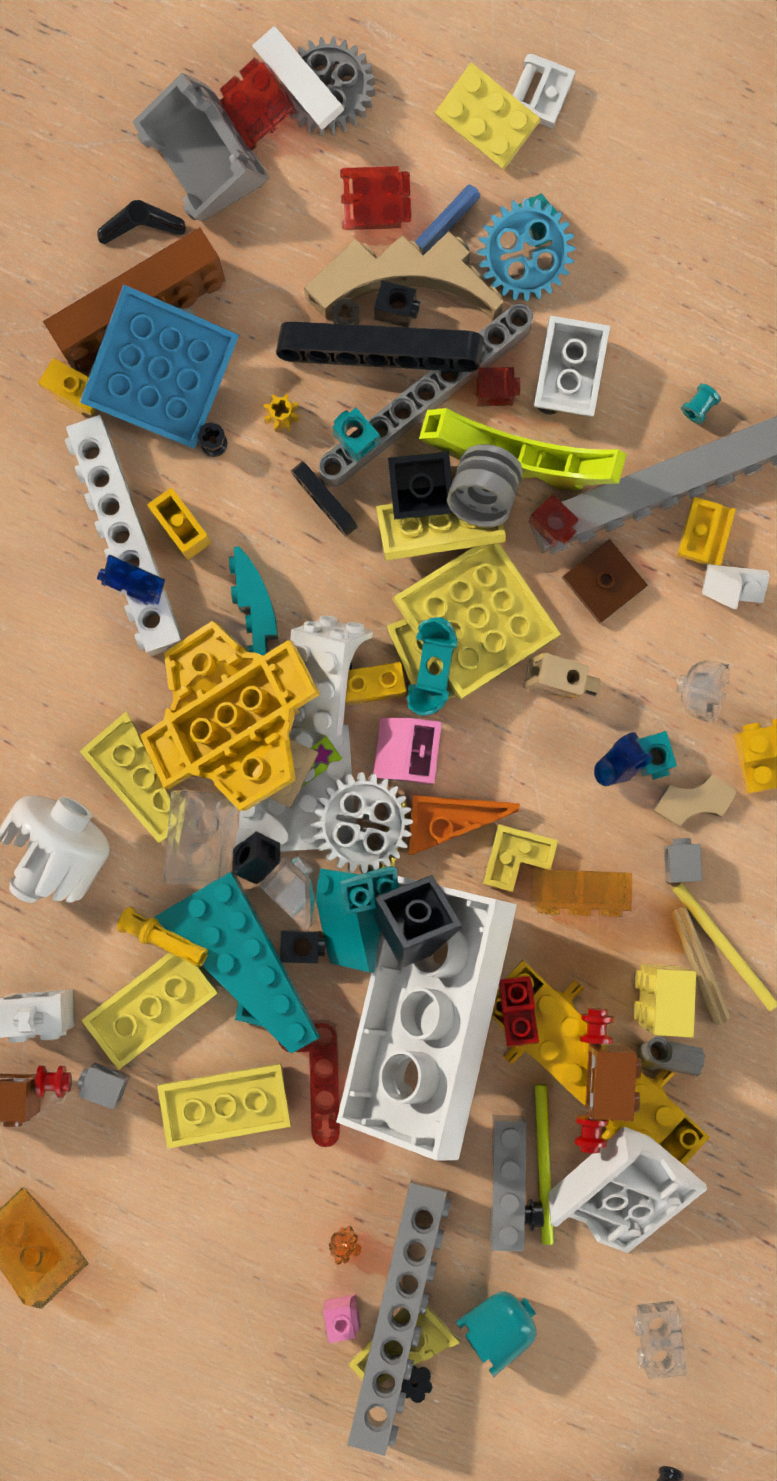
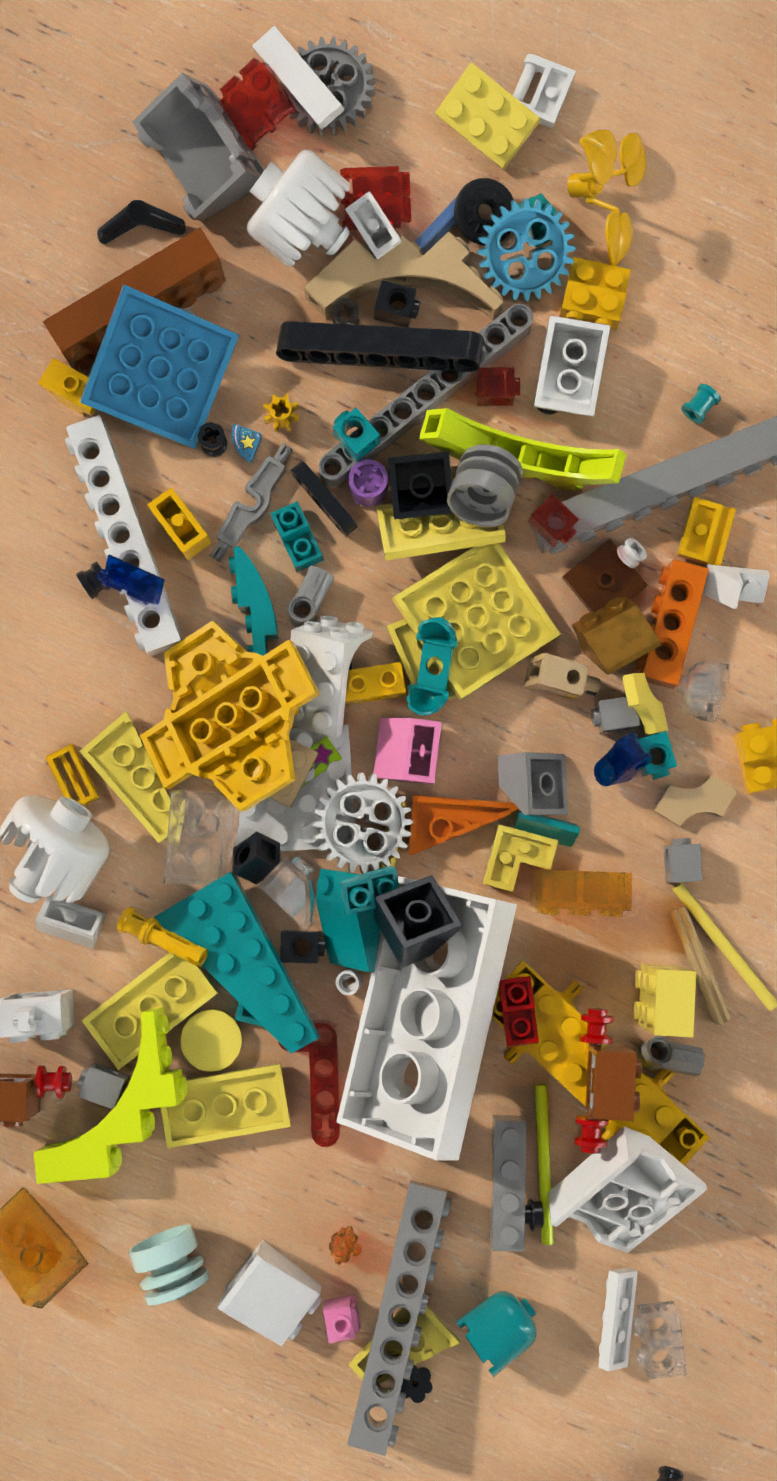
none -> neon yellow arch [33,1007,188,1184]
none -> white slope [36,895,106,949]
none -> yellow tile [45,743,100,806]
none -> black wheel [76,561,113,600]
none -> light aqua wheel [128,1224,210,1306]
none -> light yellow tile [180,1008,243,1072]
none -> light grey piece [209,443,293,562]
none -> white slope [218,1239,322,1346]
none -> dark azure tile [232,424,263,464]
none -> white piece [247,149,351,267]
none -> teal slope [270,501,324,572]
none -> light grey piece [288,565,334,627]
none -> white hinge [336,969,363,995]
none -> white slope [345,191,402,260]
none -> medium lavender piece [349,459,388,507]
none -> black wheel [454,178,514,246]
none -> light grey slope [498,752,568,815]
none -> teal slope [514,810,580,847]
none -> yellow plate [559,257,631,330]
none -> yellow plant [567,129,646,266]
none -> pearl gold slope [572,596,661,675]
none -> light grey brick [591,697,640,734]
none -> white plate [598,1267,638,1372]
none -> white bush [617,538,647,568]
none -> light yellow tile [622,673,668,735]
none -> orange brick [635,559,709,689]

